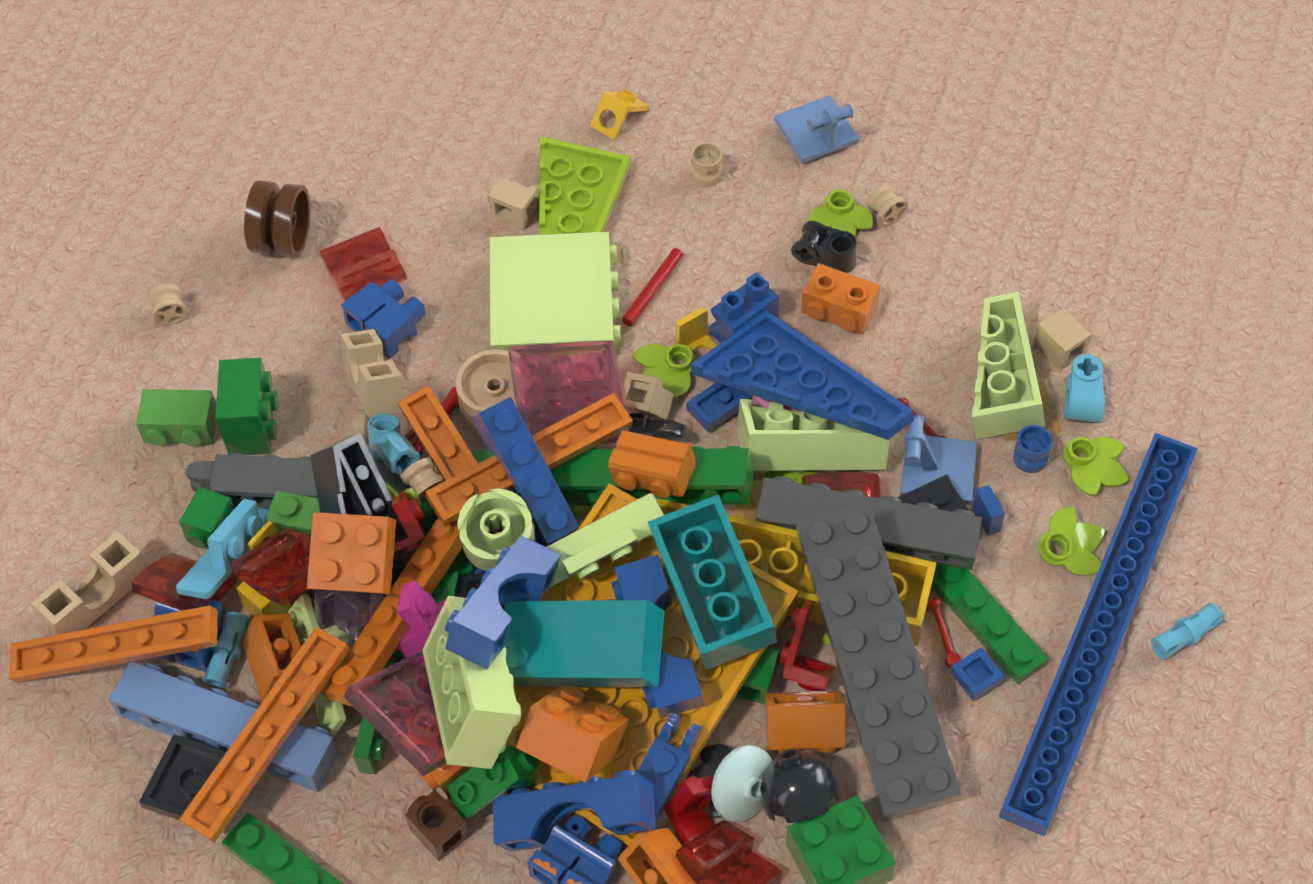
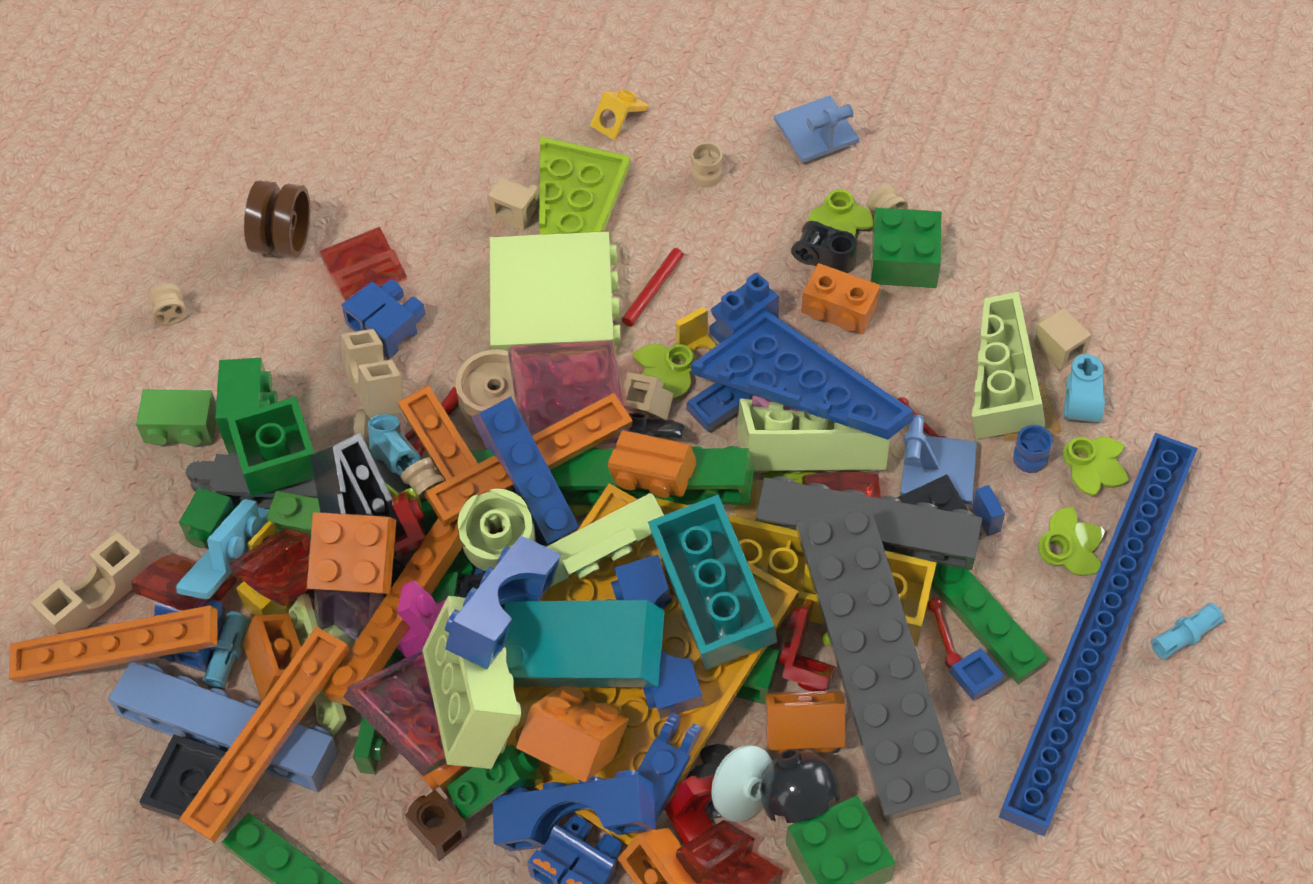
none -> green brick [227,397,314,497]
none -> green brick [870,207,942,288]

